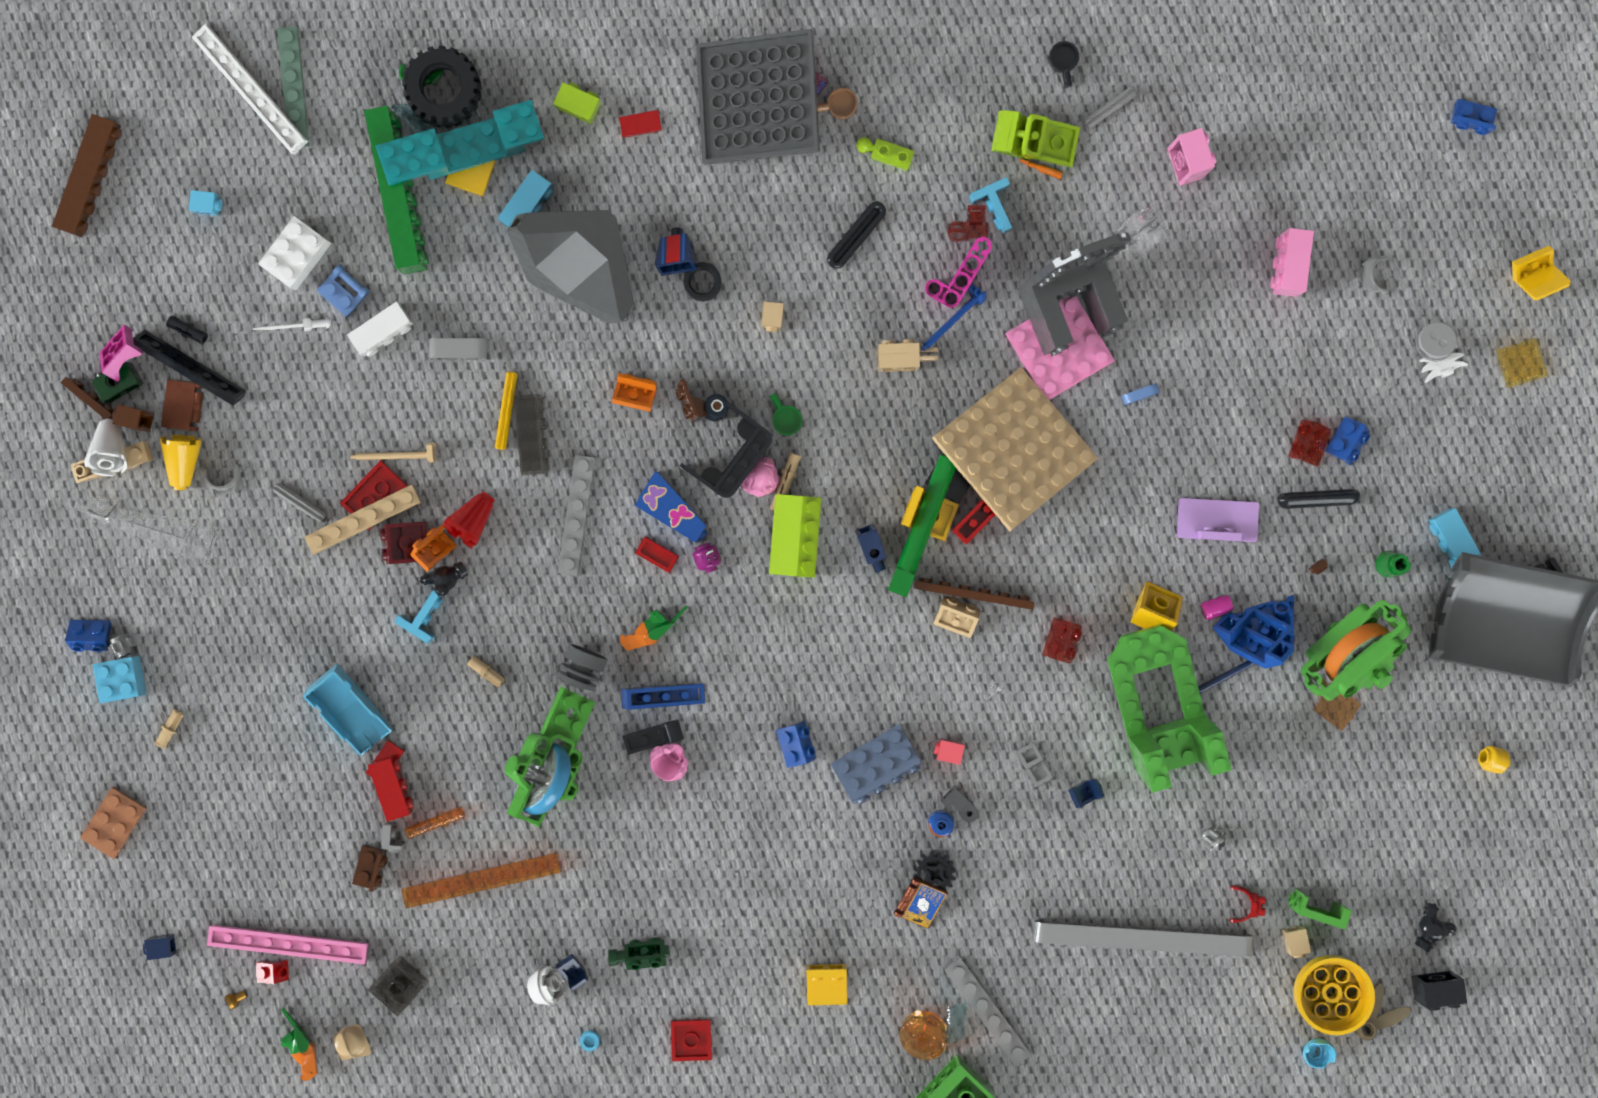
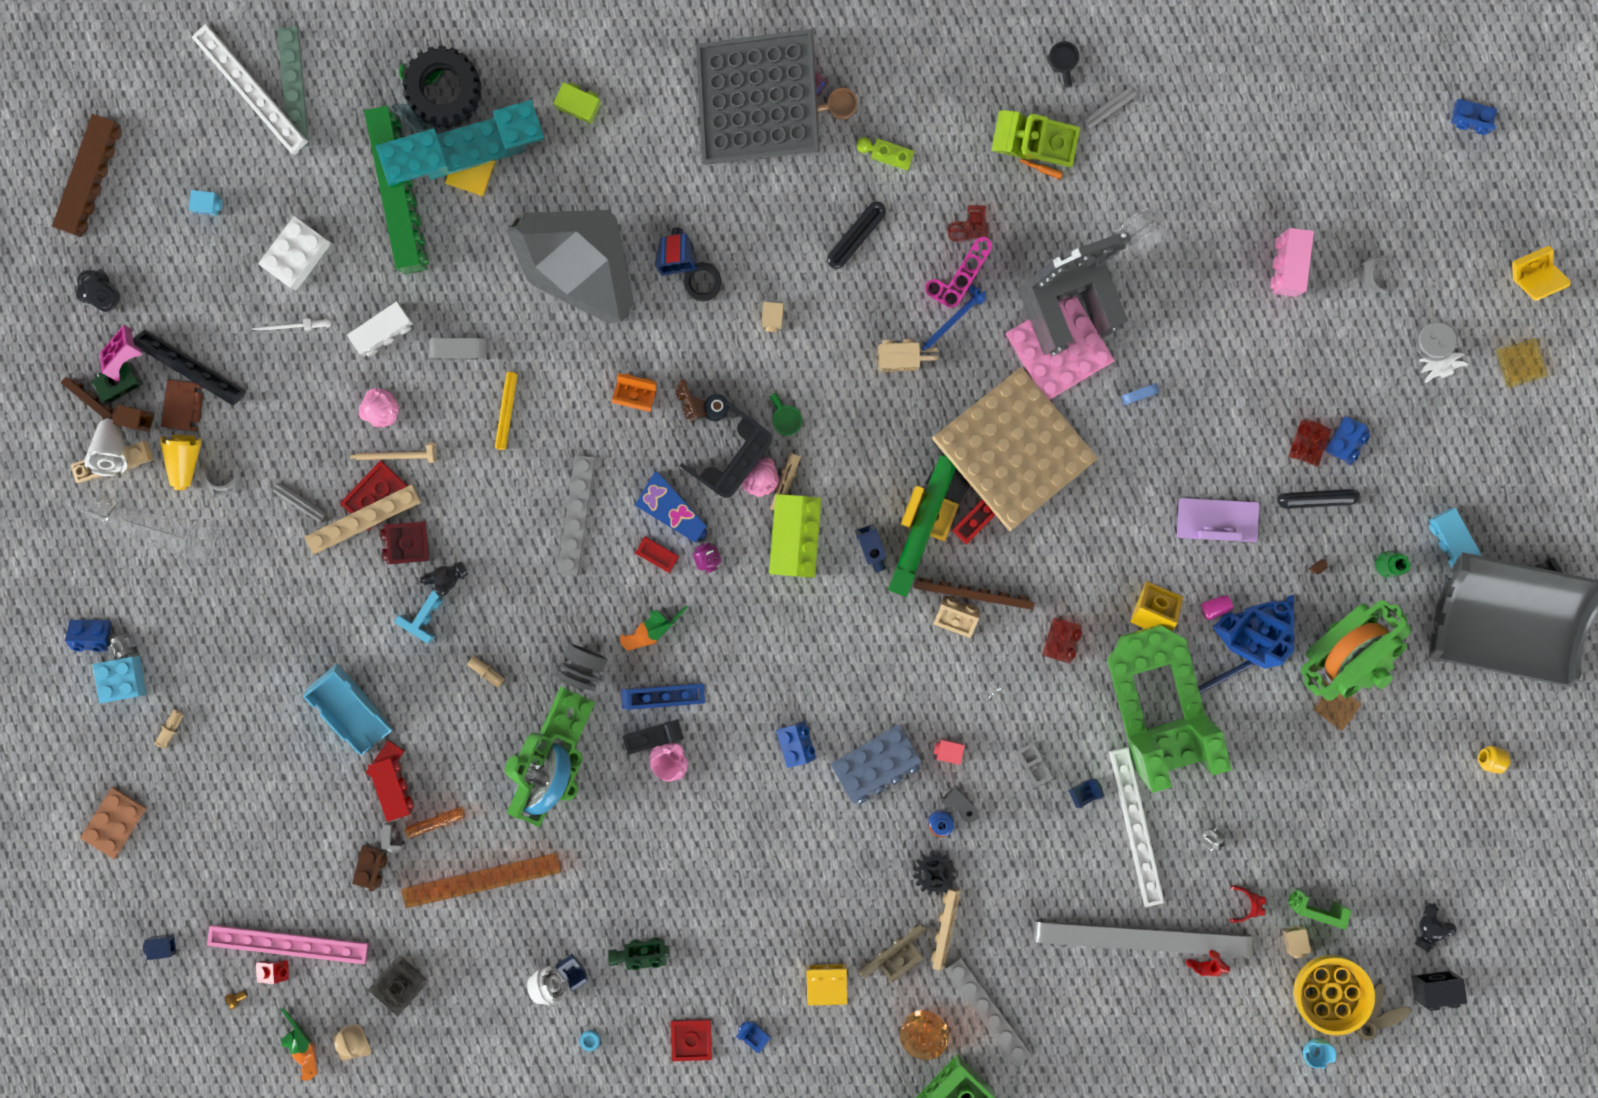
black pin [166,315,208,345] -> none
medium blue plate [316,264,370,318] -> none
orange bracket [410,524,457,572] -> none
red cone [442,491,495,549] -> none
medium azure brick [497,170,554,228] -> none
clear smoke brick [514,394,550,476] -> none
red tile [619,110,662,138] -> none
piece [894,877,948,929] -> none
clear light blue piece [945,1003,968,1044] -> none
medium azure bracket [969,177,1012,234] -> none
bright pink brick [1167,128,1216,186] -> none
none -> black head [76,269,121,312]
none -> bright pink hair [358,388,400,428]
none -> blue bracket [736,1021,771,1053]
none -> dark tan bracket [858,924,928,983]
none -> tan plate [931,888,961,971]
none -> white tile [1109,747,1165,907]
none -> red helmet [1186,950,1230,977]

